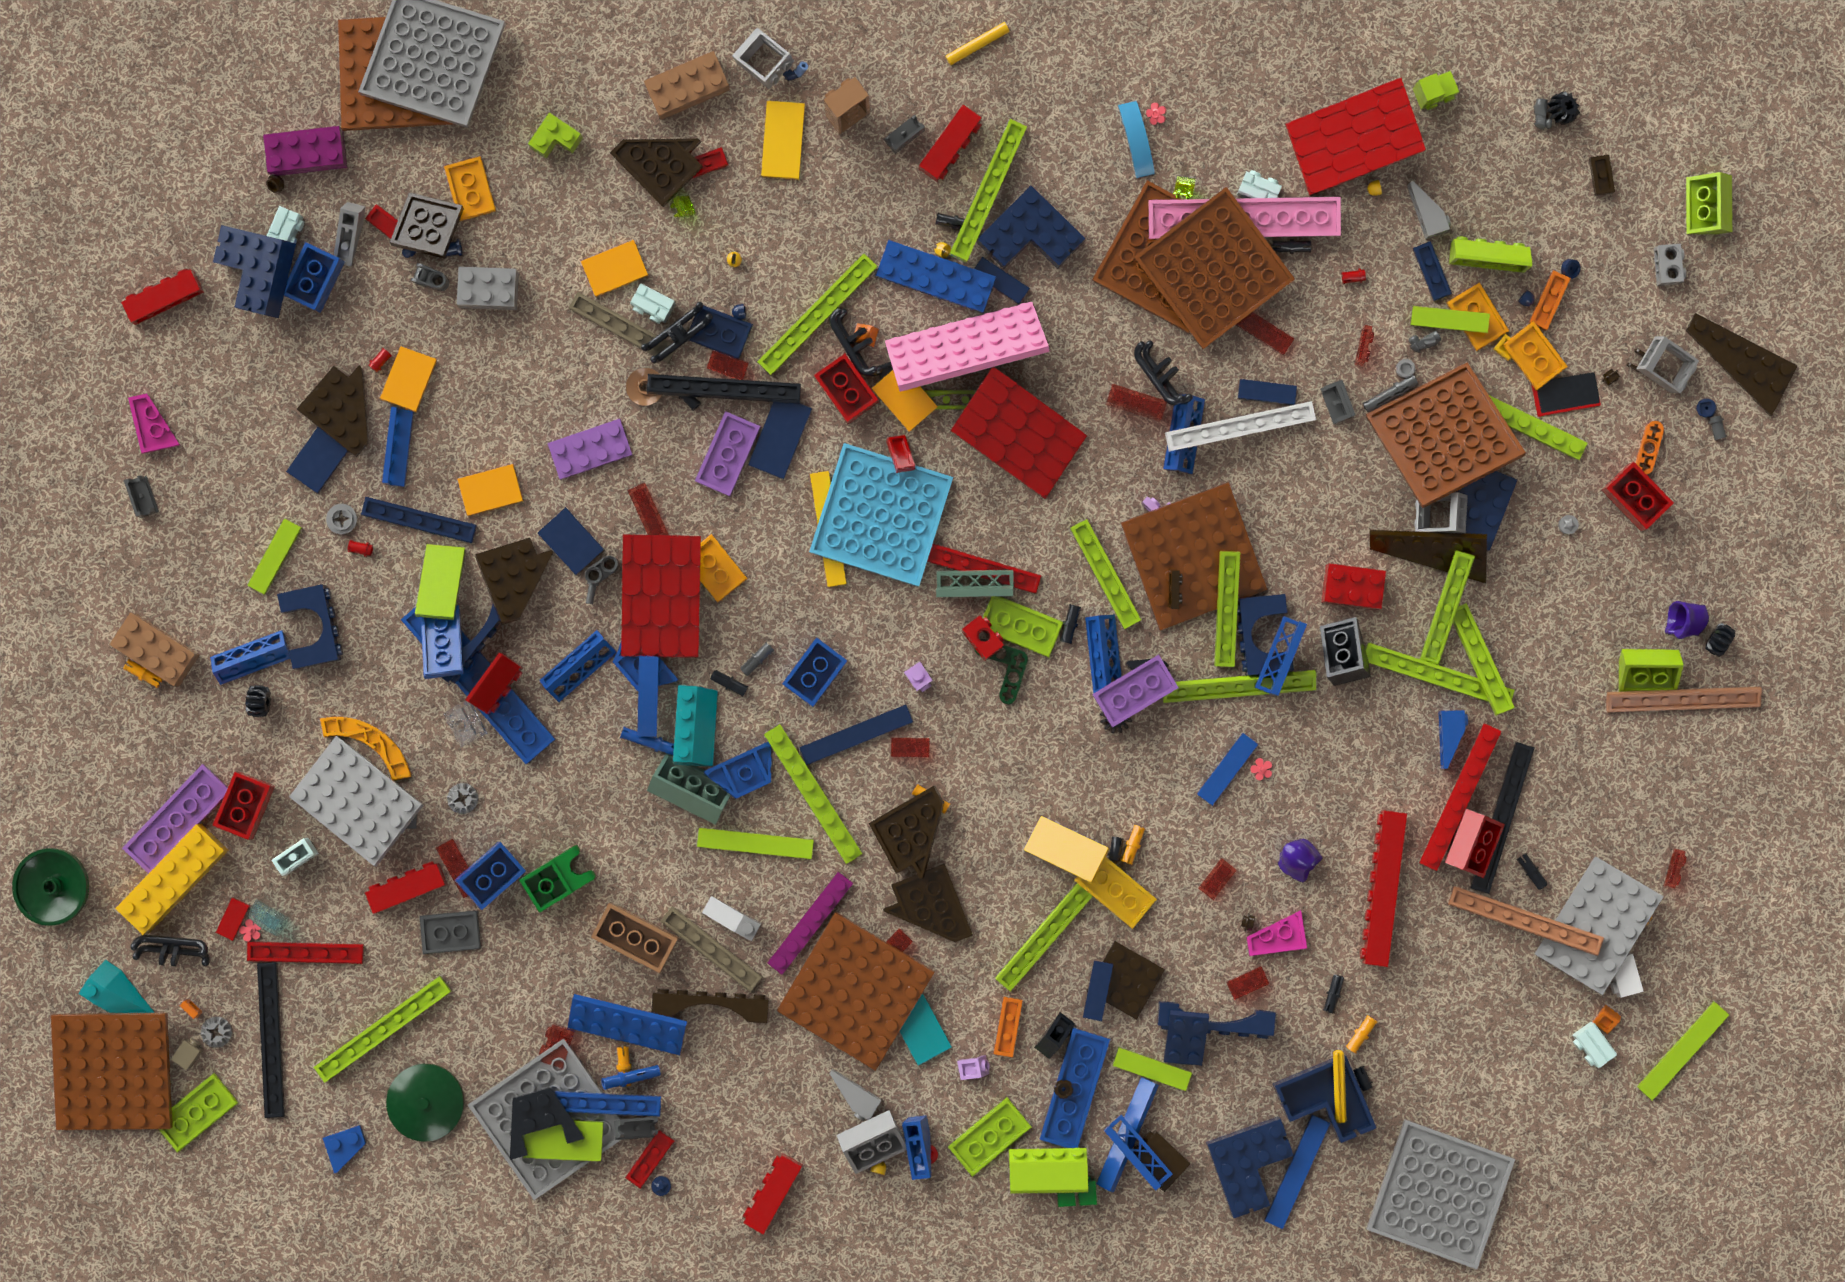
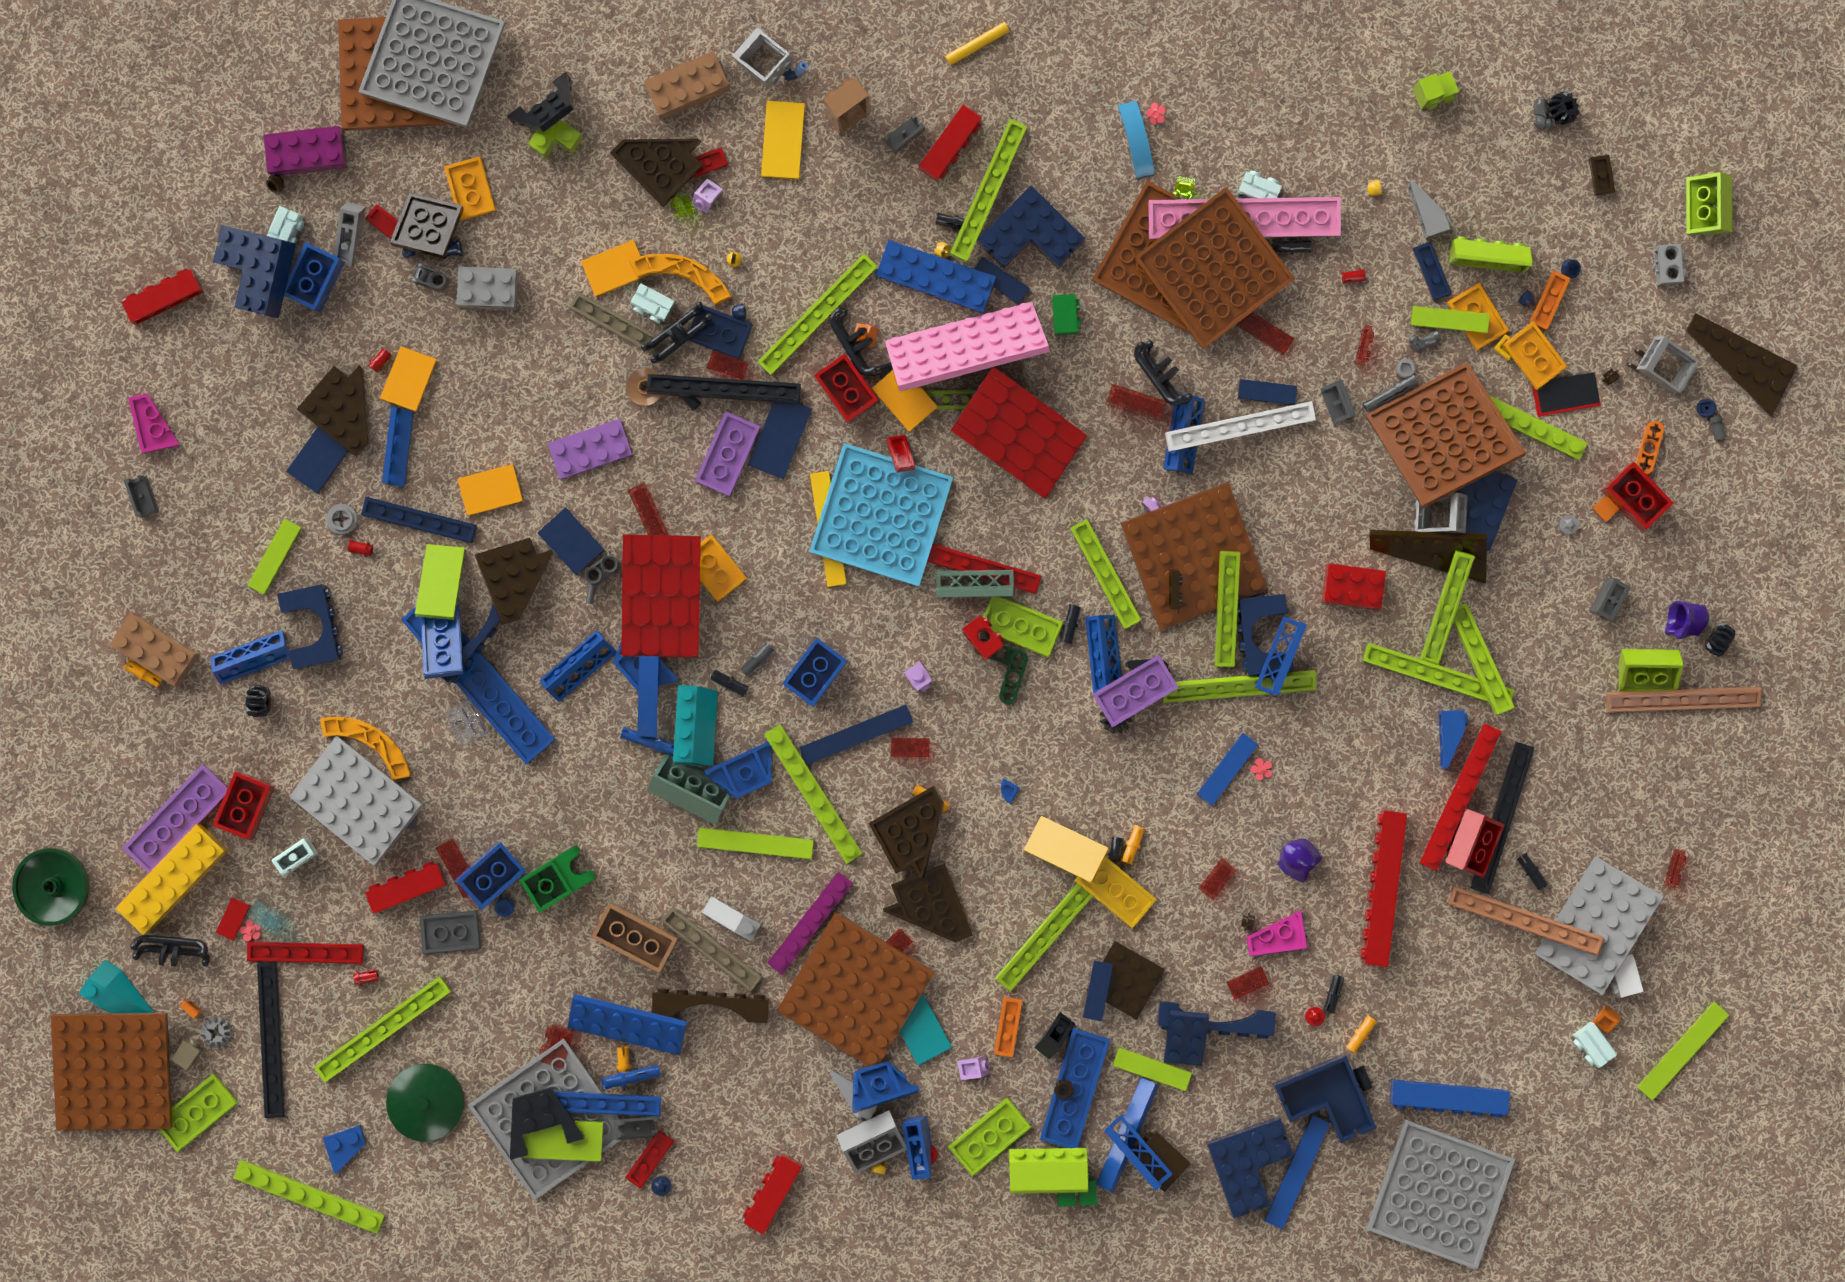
light grey gear [447,783,478,814] -> none
red slope [465,652,524,714] -> none
red piece [1285,78,1426,196] -> none
black slope [1320,617,1371,686] -> none
yellow axle [1333,1050,1347,1123] -> none
none -> lime plate [233,1160,385,1234]
none -> red pin [353,969,379,987]
none -> blue plate [495,898,514,917]
none -> black wing [507,72,574,133]
none -> light orange tile [629,254,732,306]
none -> lavender bracket [692,179,723,213]
none -> blue wing [852,1061,920,1113]
none -> blue tile [1001,778,1020,804]
none -> green brick [1052,294,1081,336]
none -> red tile [1305,1007,1325,1026]
none -> blue brick [1389,1079,1510,1118]
none -> dark grey hinge [1589,578,1631,621]
none -> orange tile [1592,495,1620,522]

